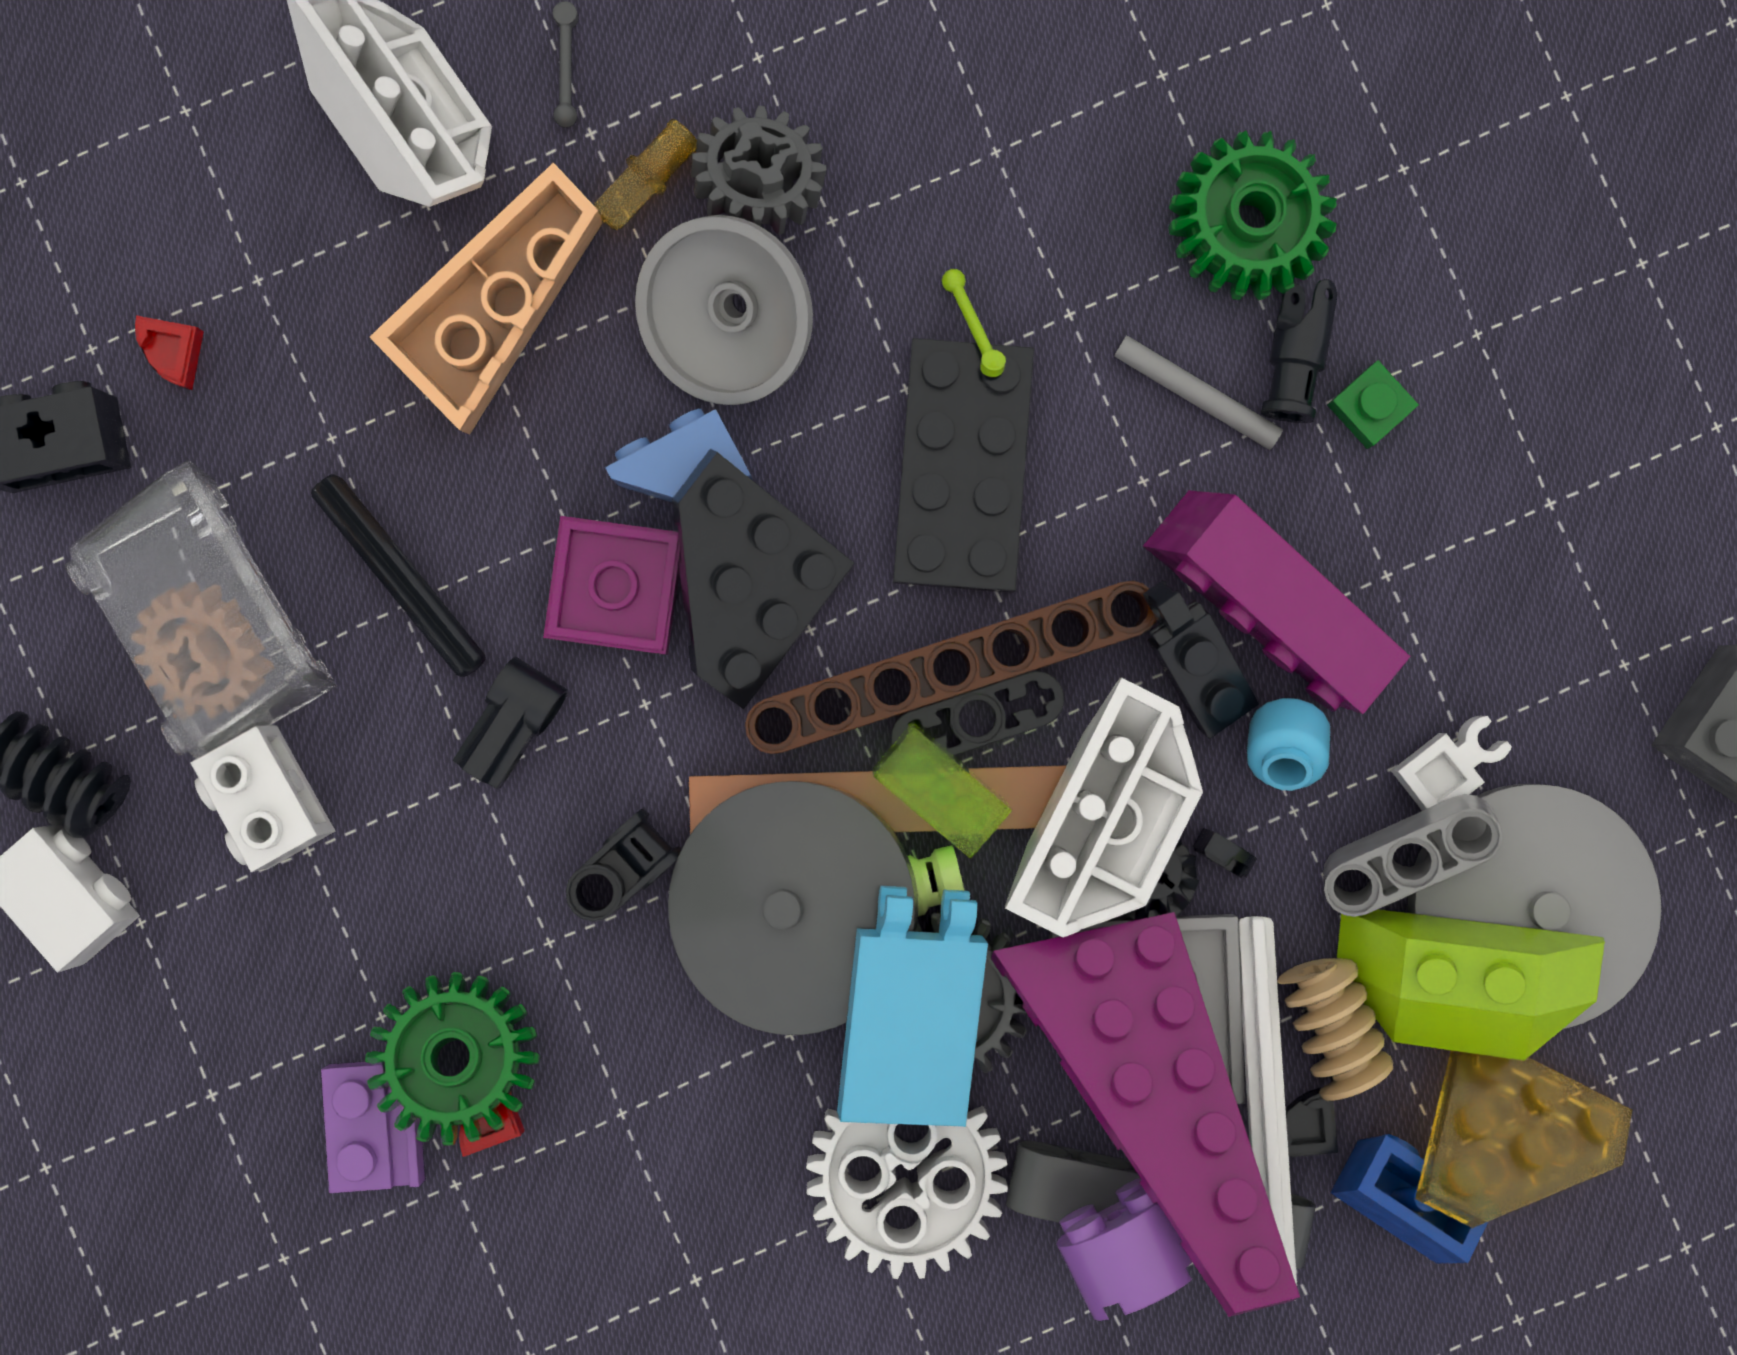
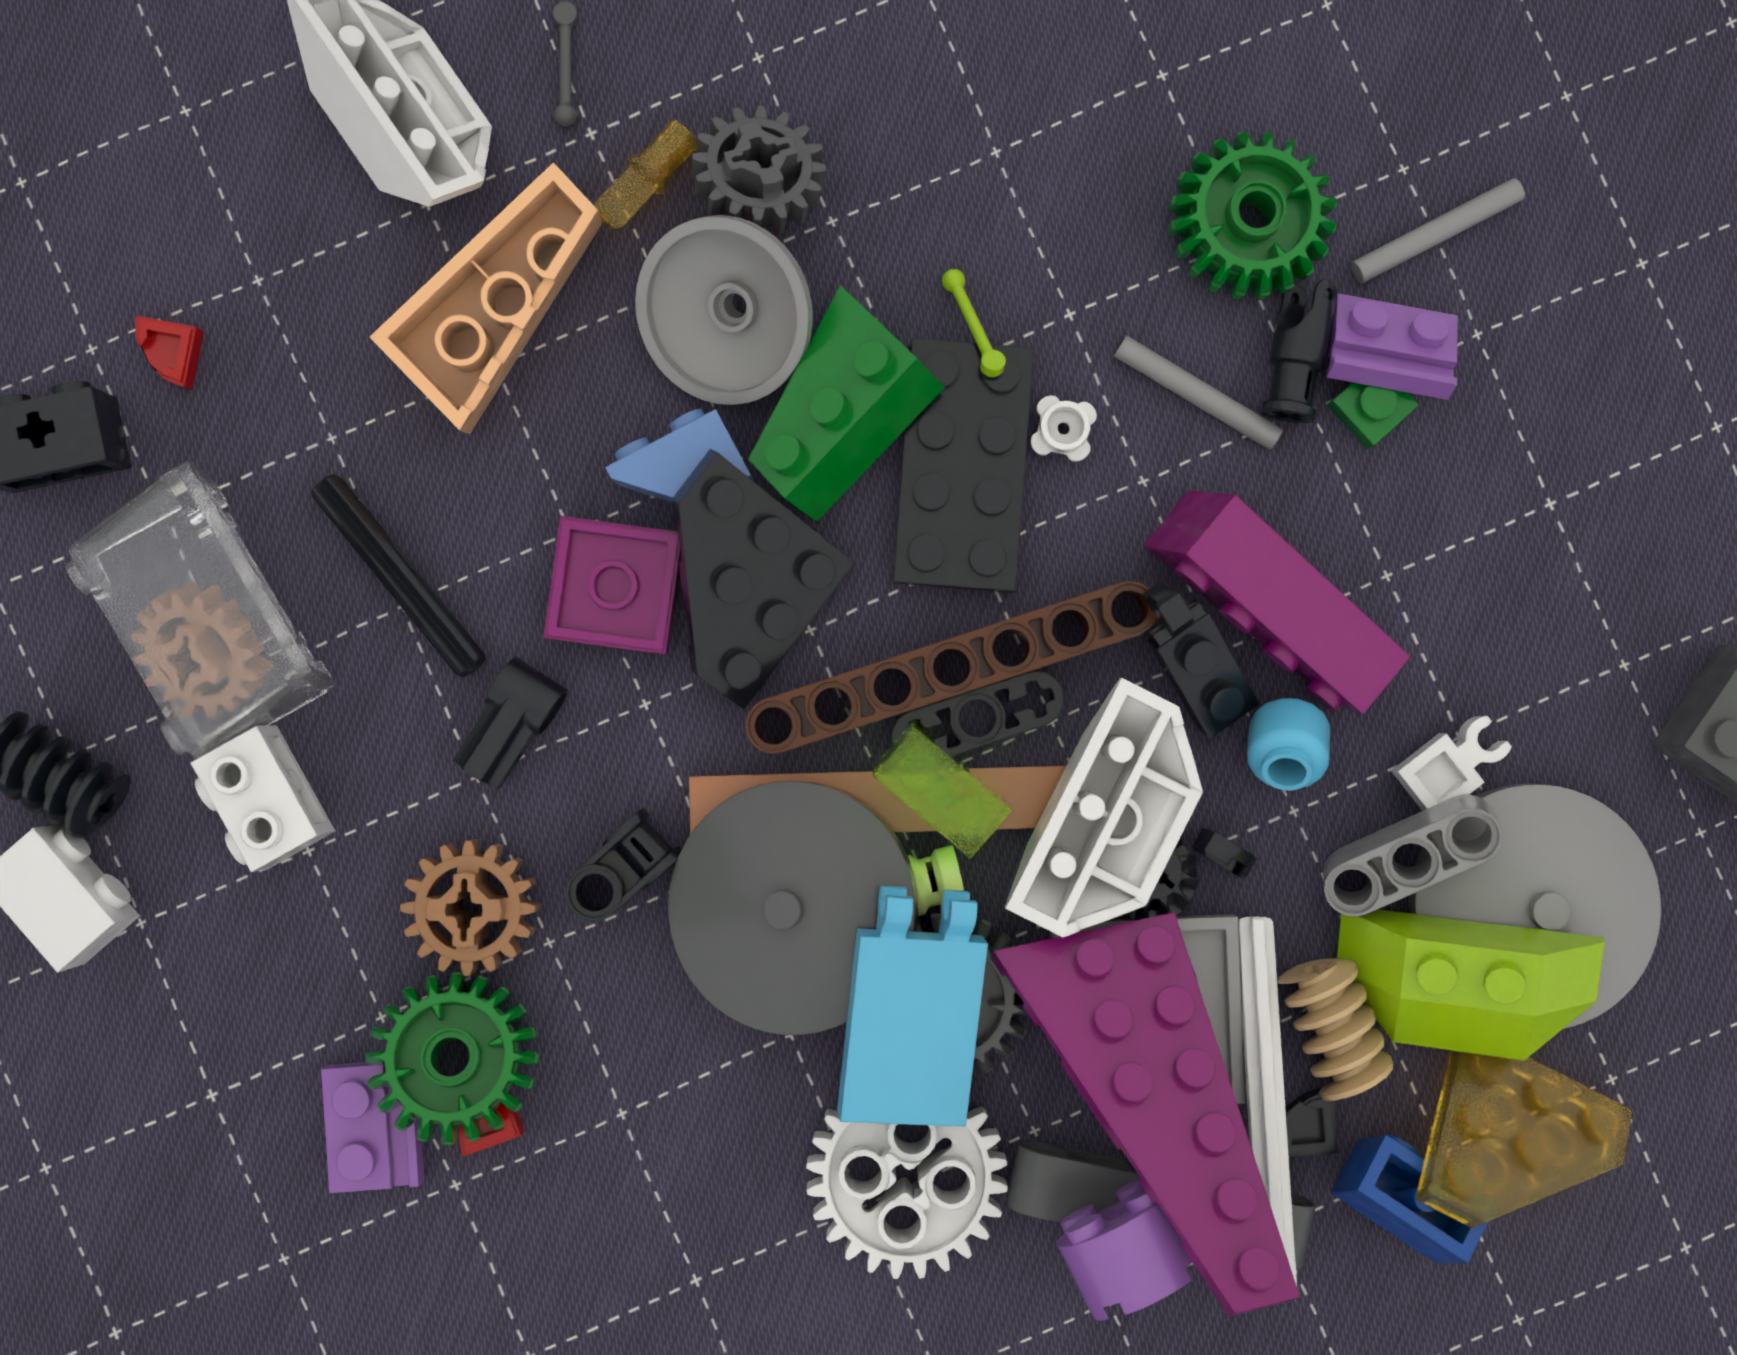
none -> medium nougat gear [400,839,540,976]
none -> green wedge [748,285,945,522]
none -> white plate [1030,395,1097,462]
none -> medium lavender plate [1326,293,1458,400]
none -> light grey bar [1351,178,1525,284]

